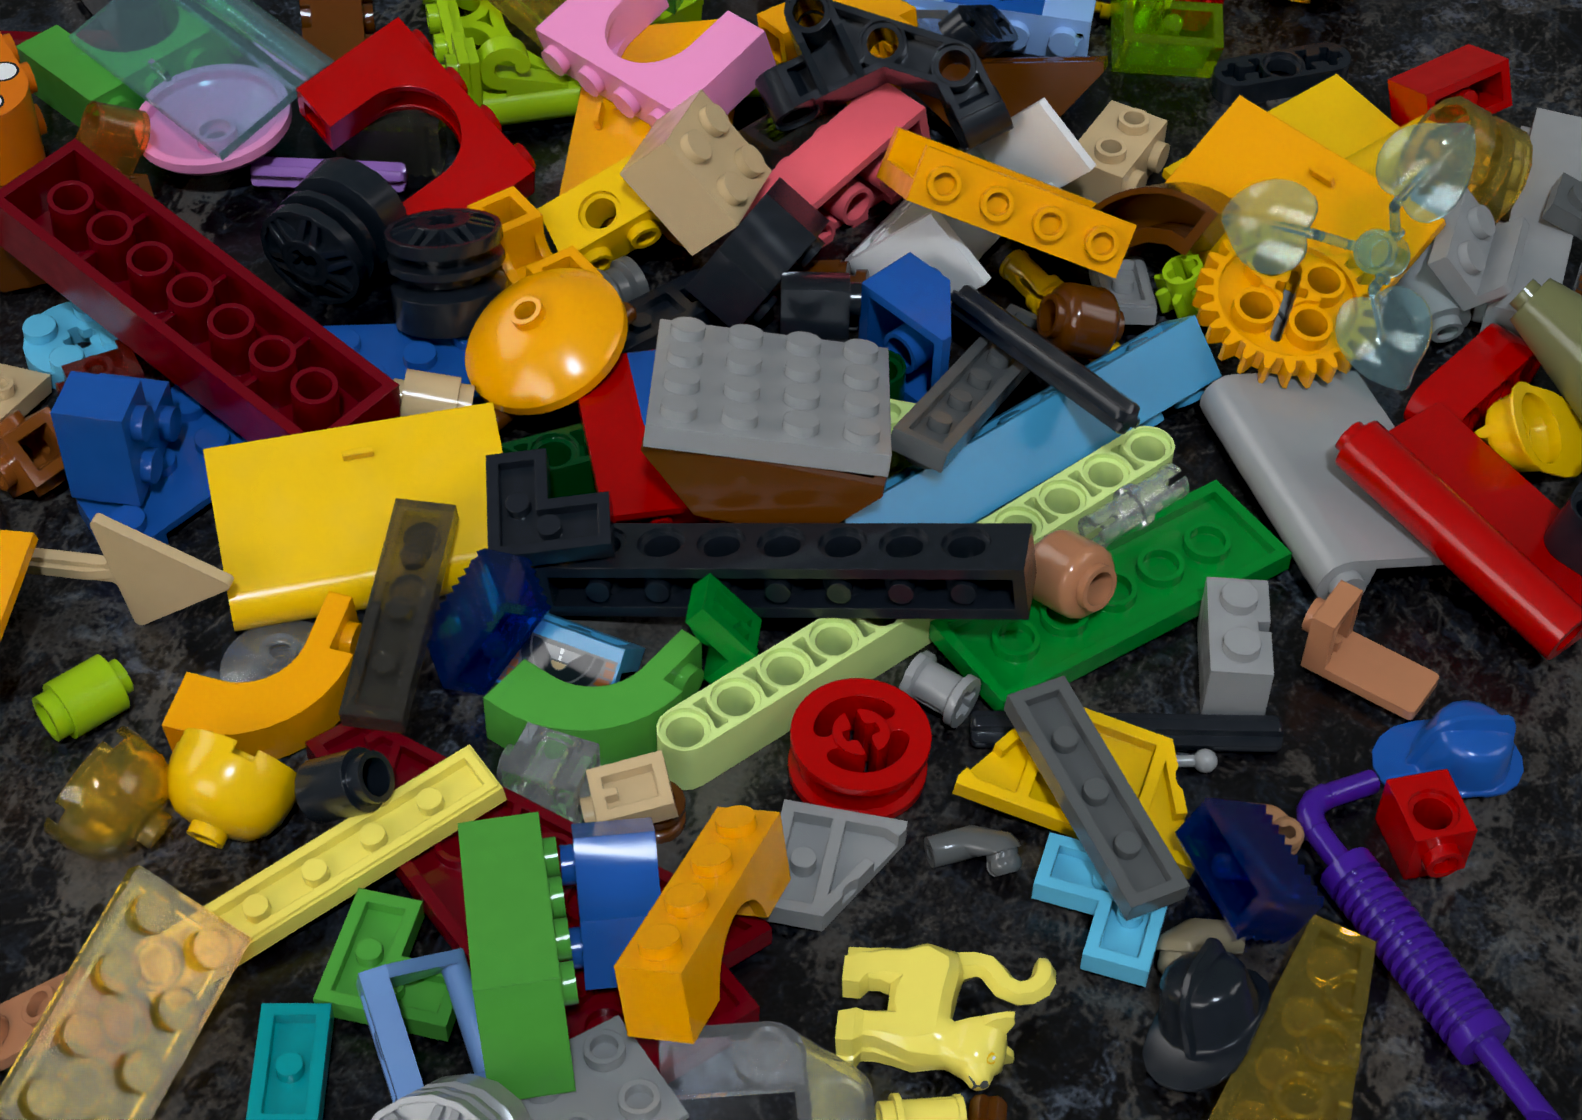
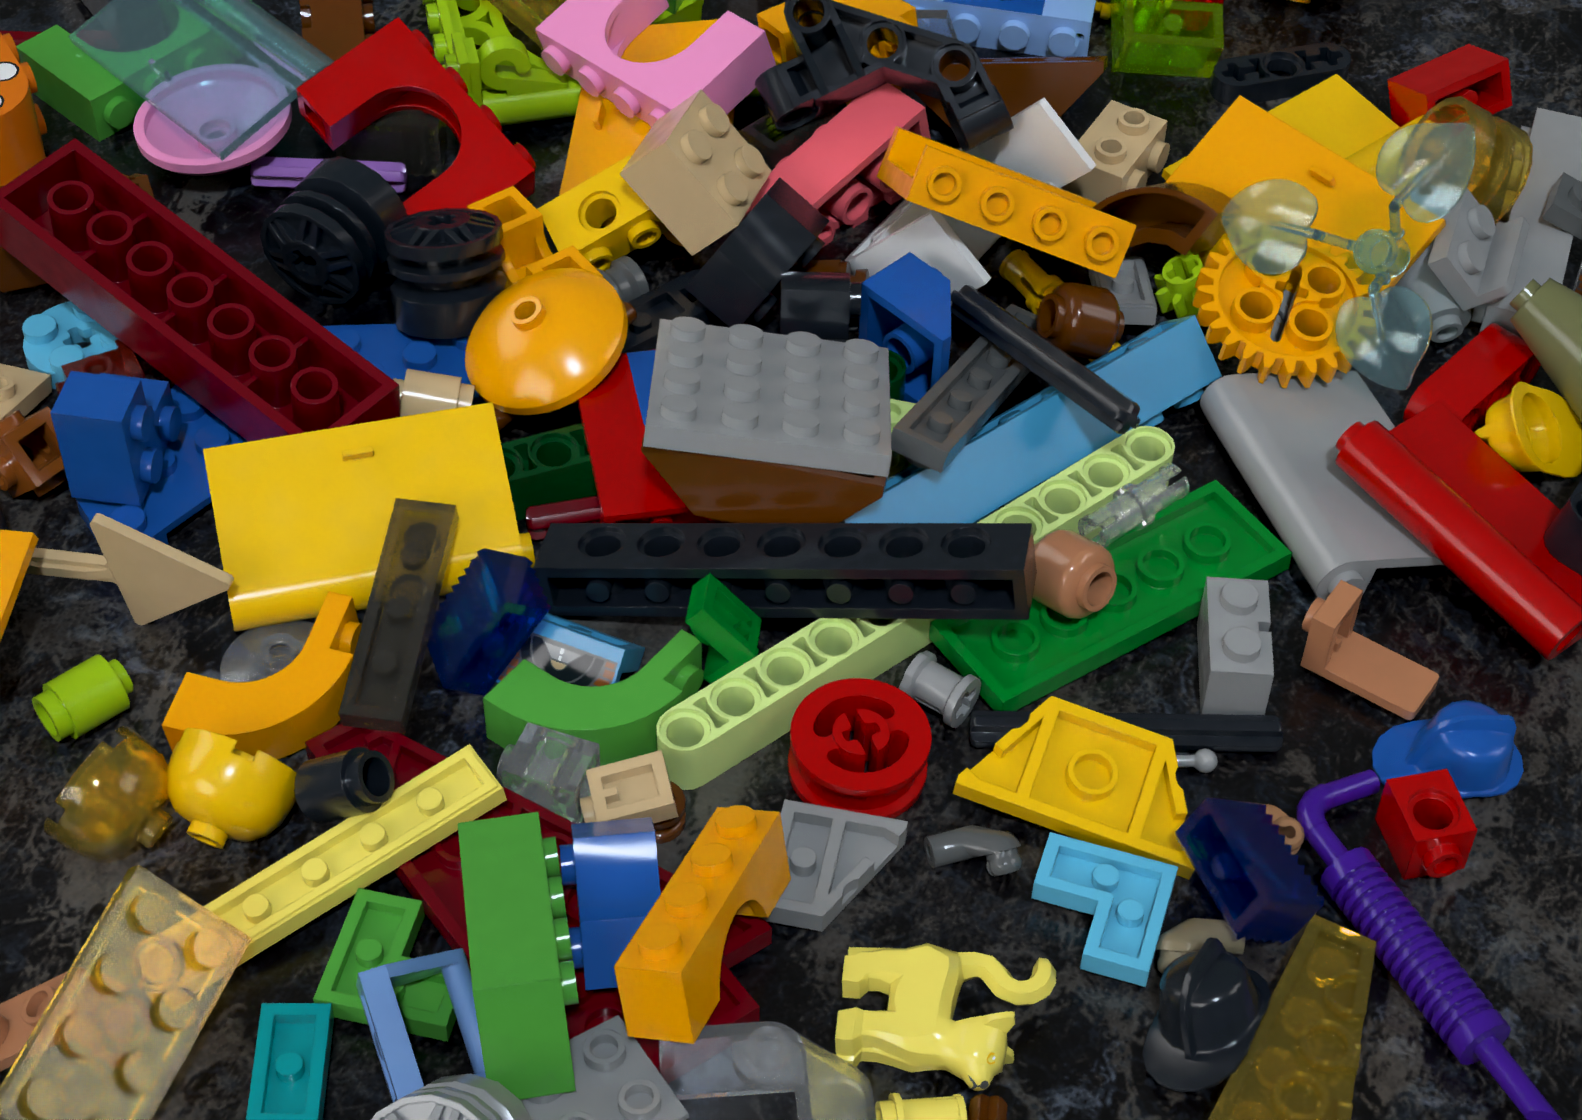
clear orange piece [75,101,151,176] -> none
black plate [486,448,615,571] -> none
black beam [938,4,1018,58] -> none
dark grey plate [1004,676,1190,921] -> none

